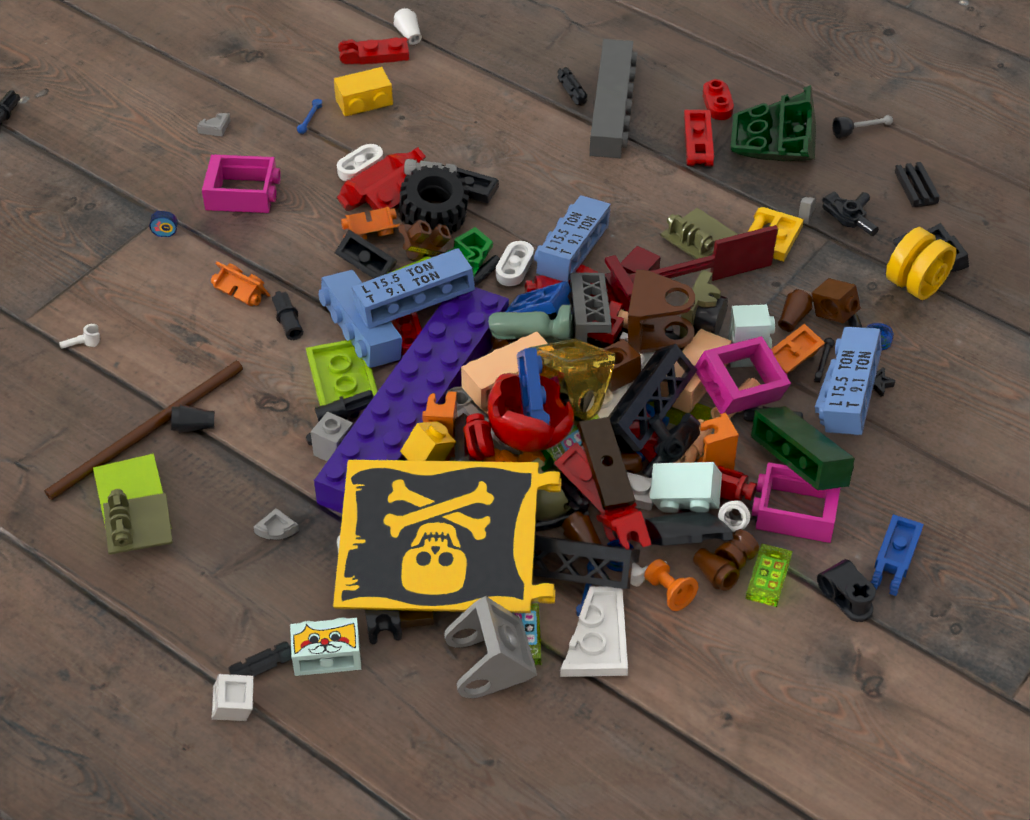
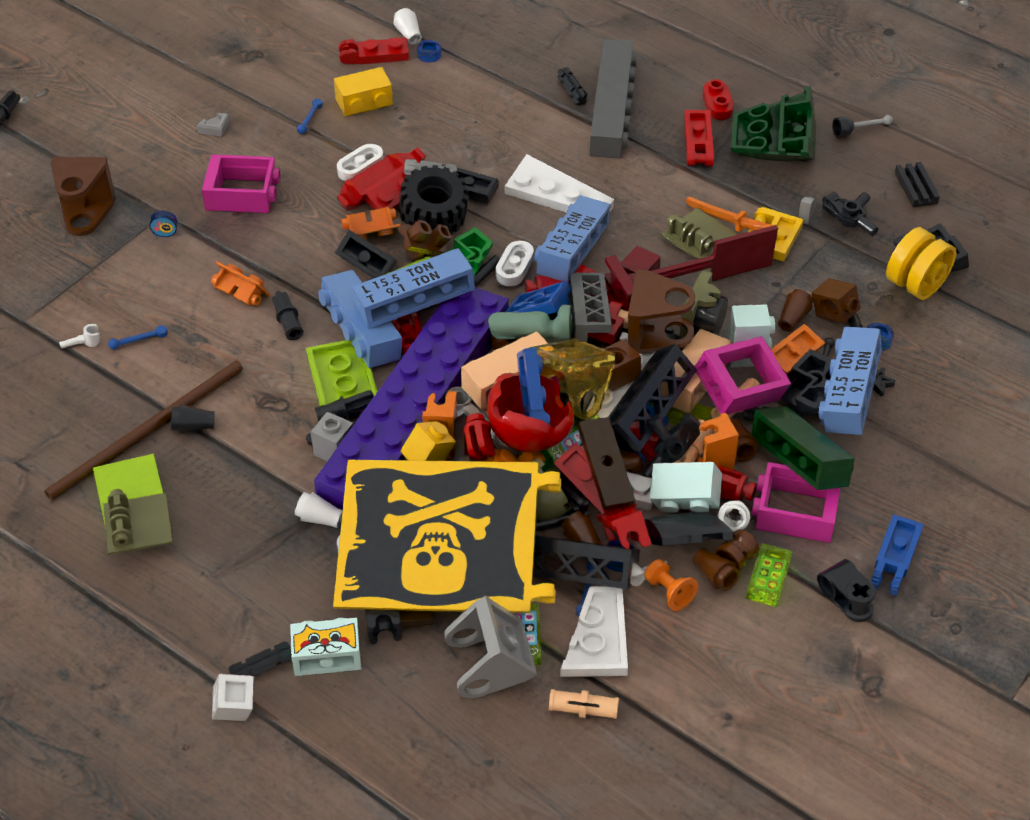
light grey tile [254,508,299,539] -> none
none -> reddish brown hose [51,156,116,236]
none -> blue hinge [108,325,168,350]
none -> white cone [295,492,343,528]
none -> clear blue tile [417,40,442,62]
none -> white wing [505,154,614,213]
none -> light nougat pin [549,689,619,719]
none -> orange sword [685,197,773,232]
none -> reddish brown cone [730,418,758,461]
none -> black slope [777,349,832,414]

